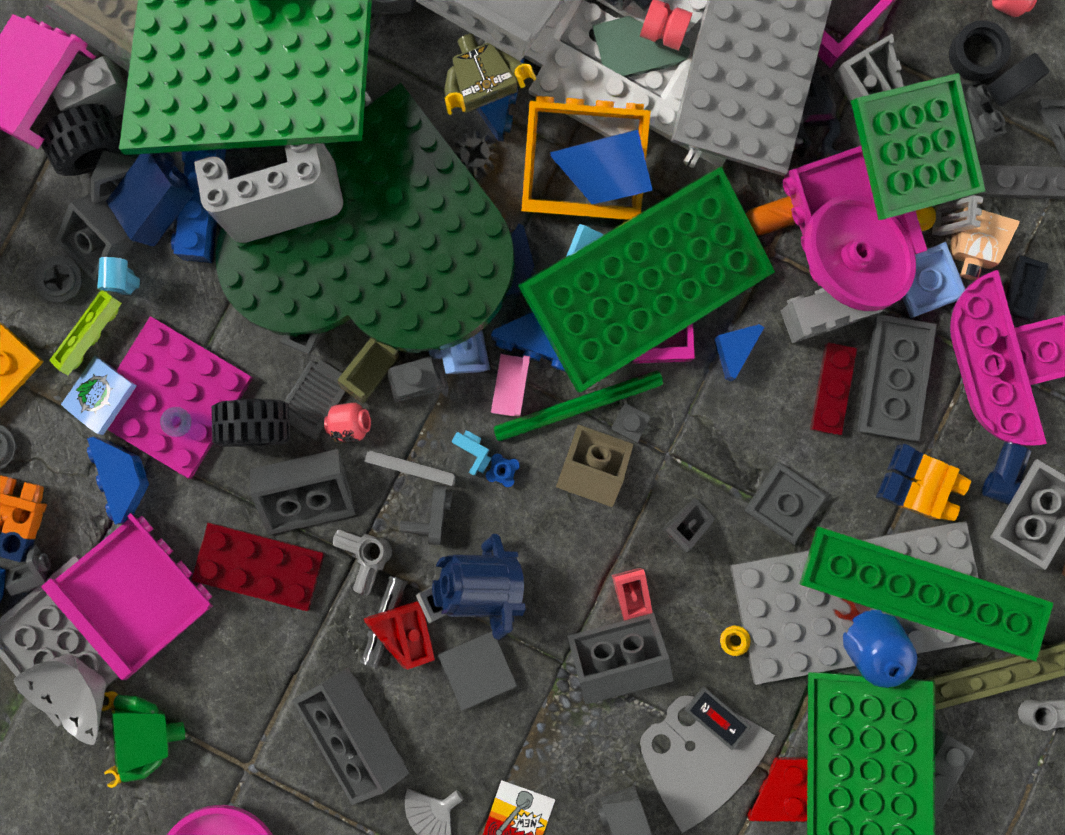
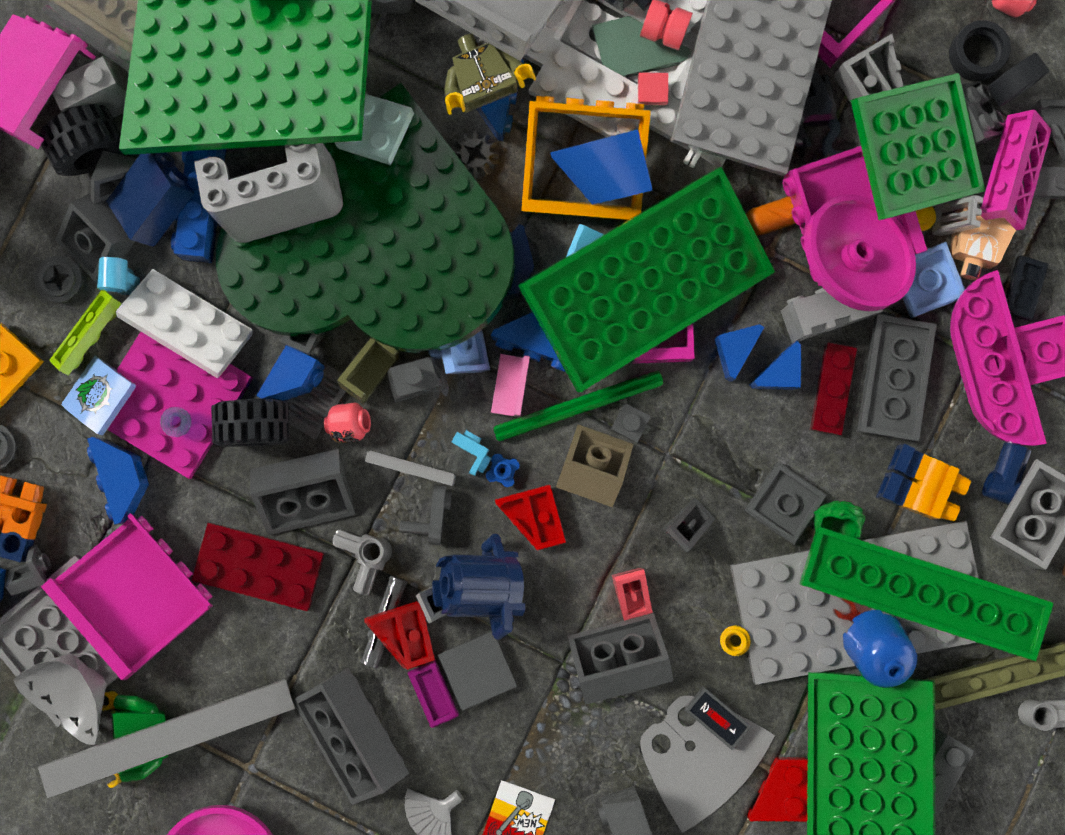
none -> light grey tile [38,679,295,798]
none -> white plate [116,269,253,378]
none -> blue slope [256,346,325,401]
none -> light aqua plate [335,94,414,165]
none -> magenta tile [407,659,459,728]
none -> red wing [495,485,566,550]
none -> coral tile [638,73,668,105]
none -> blue slope [749,341,801,390]
none -> green hair [813,501,866,538]
none -> dark pink fence [980,109,1052,230]

